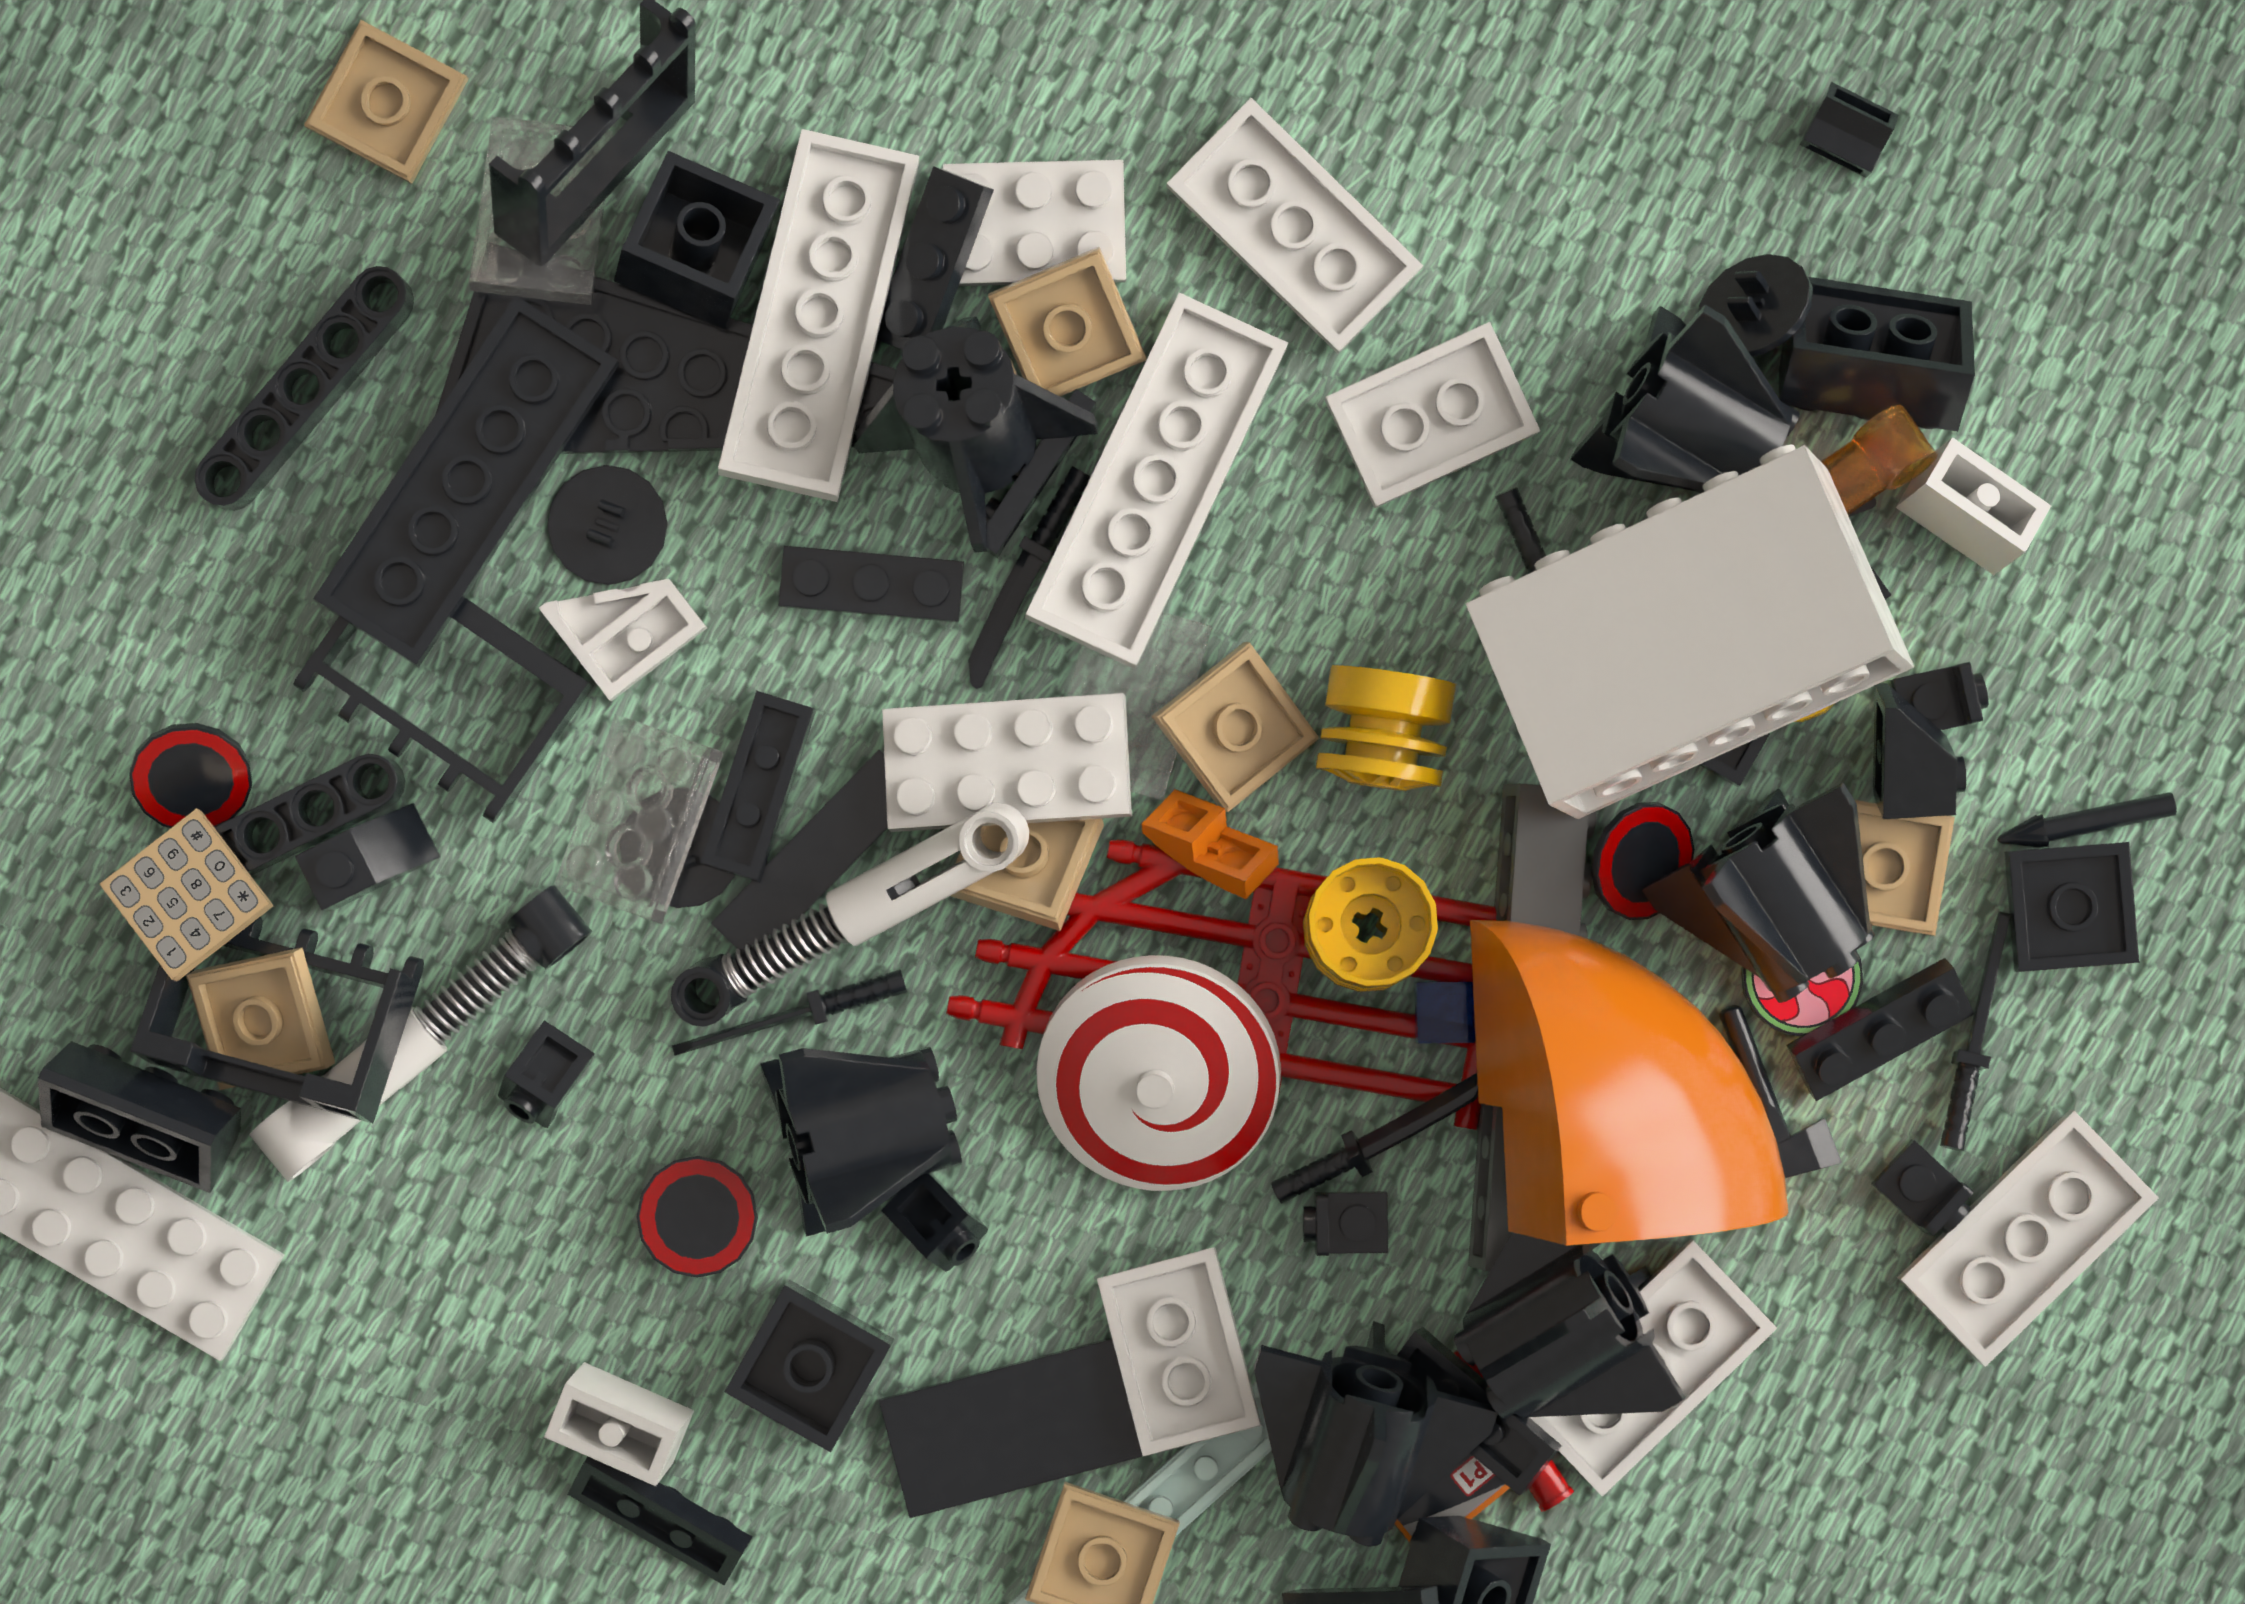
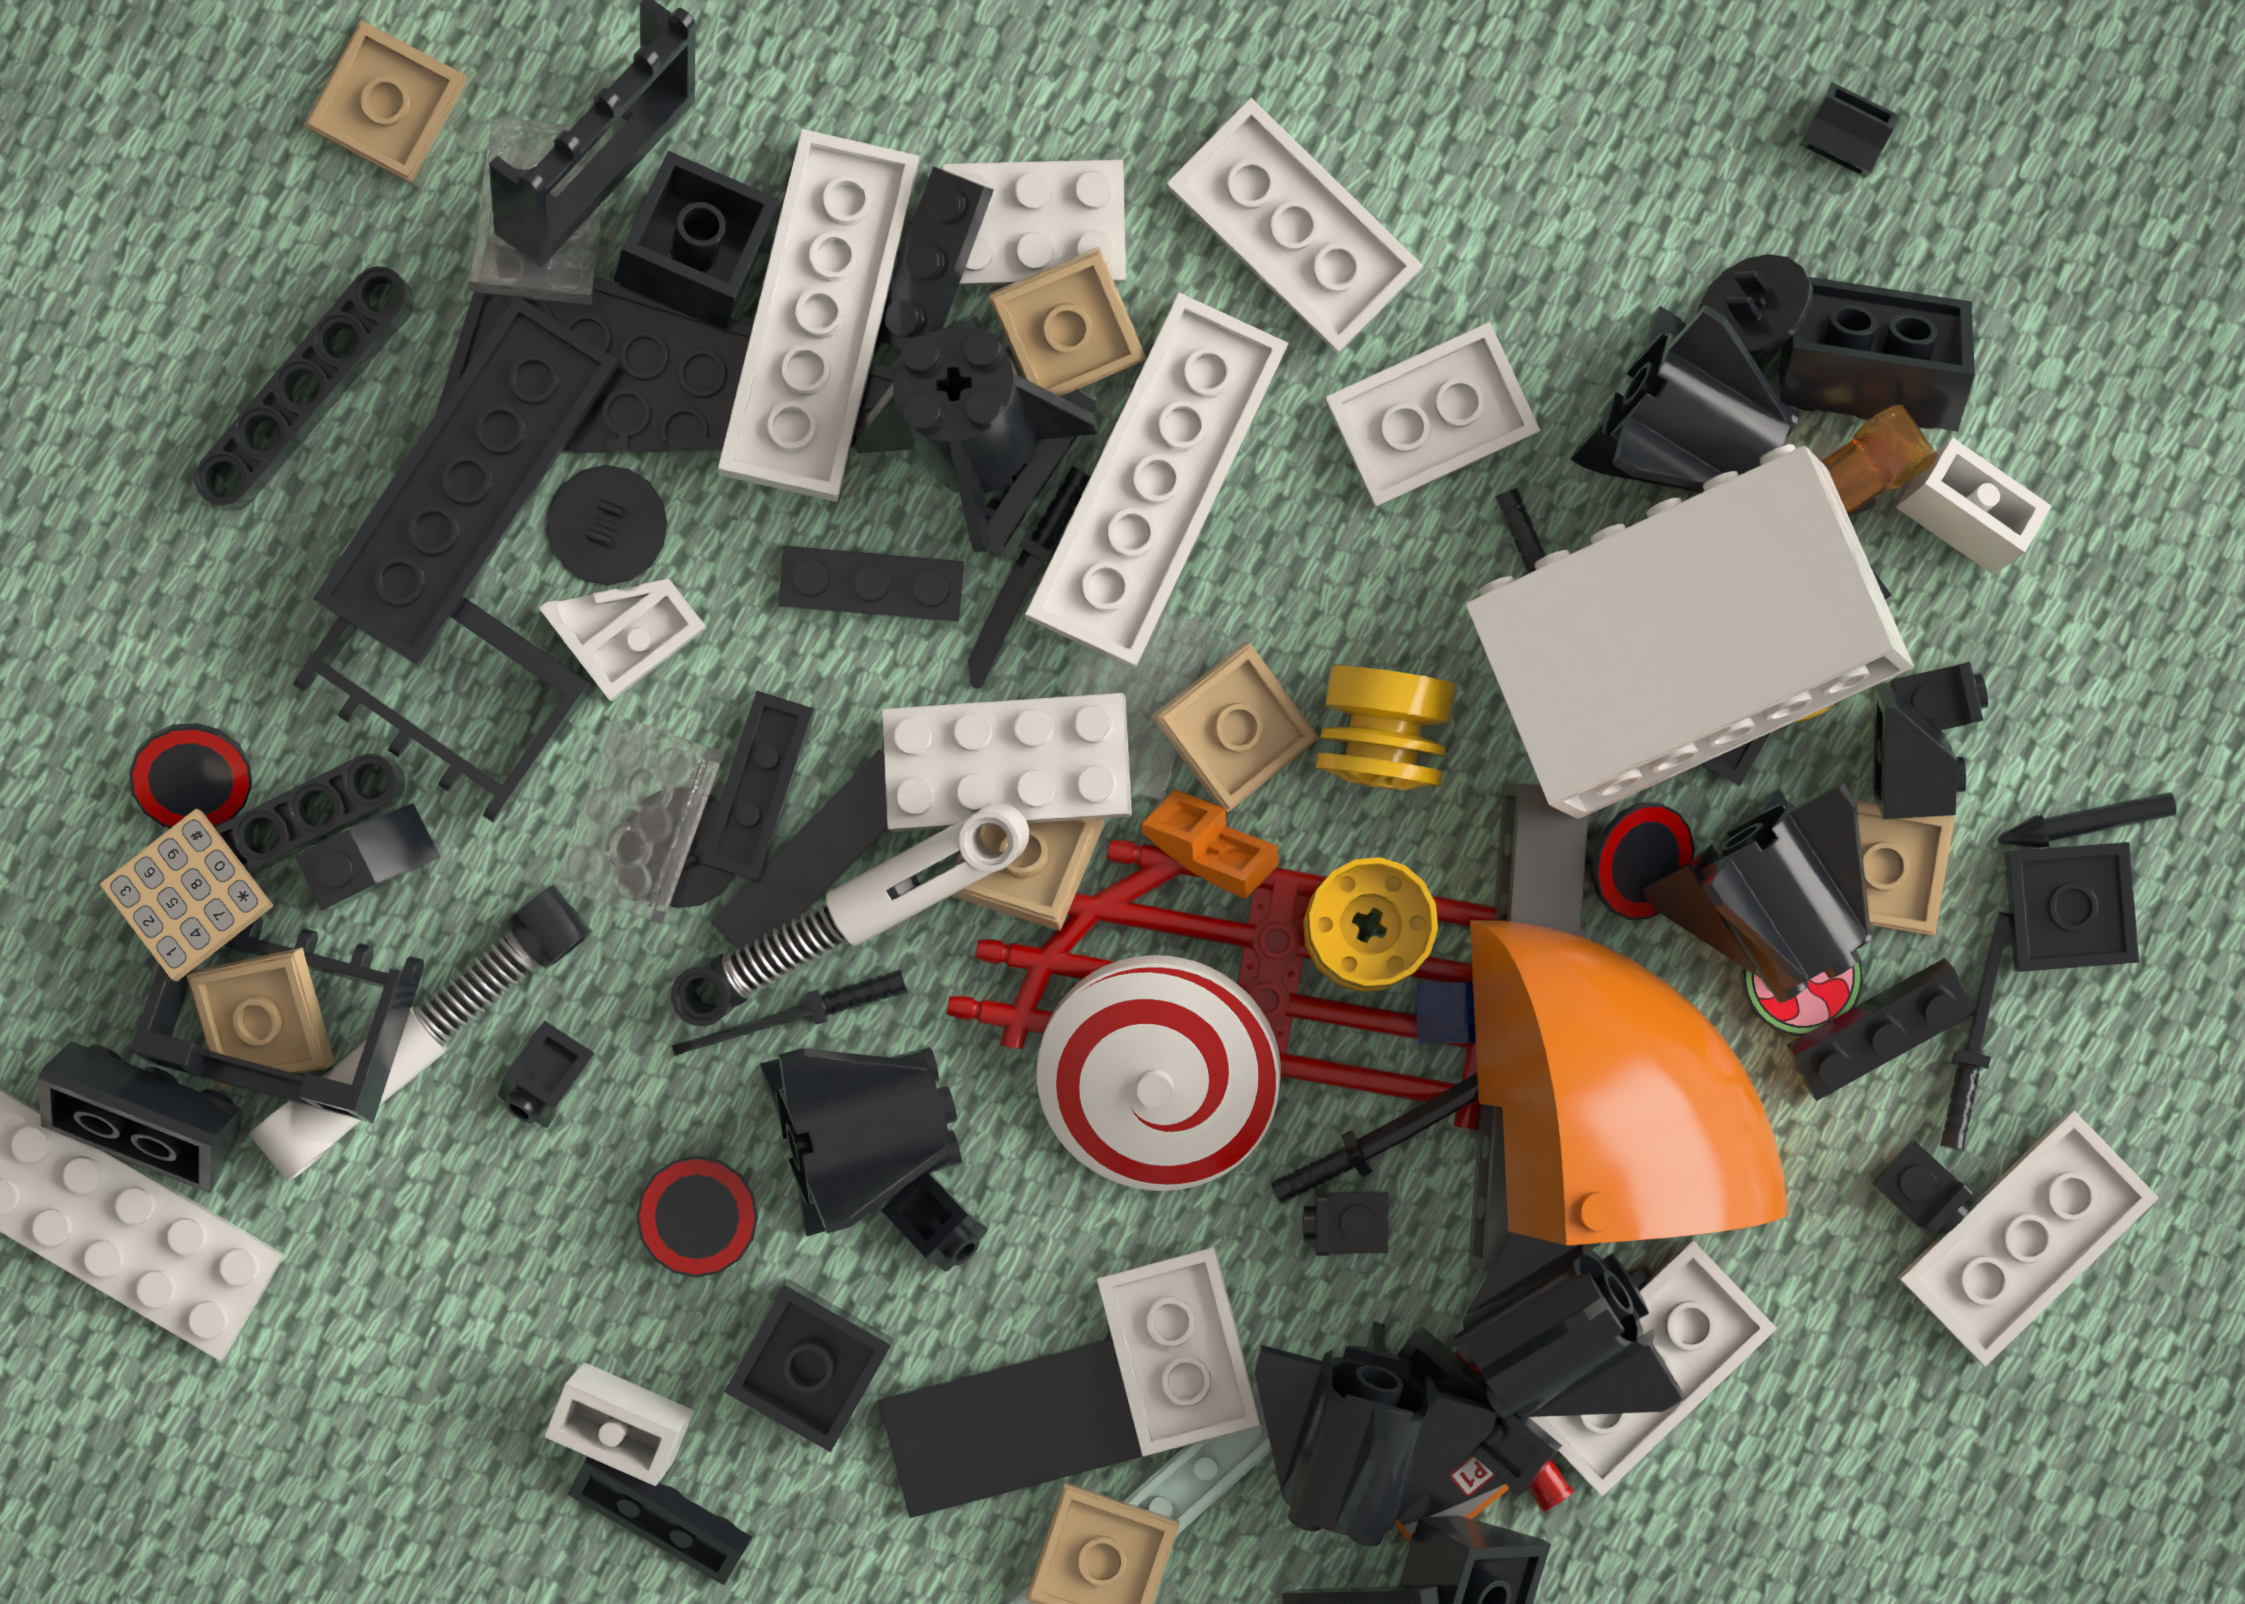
black piece [1719,1005,1842,1178] -> none

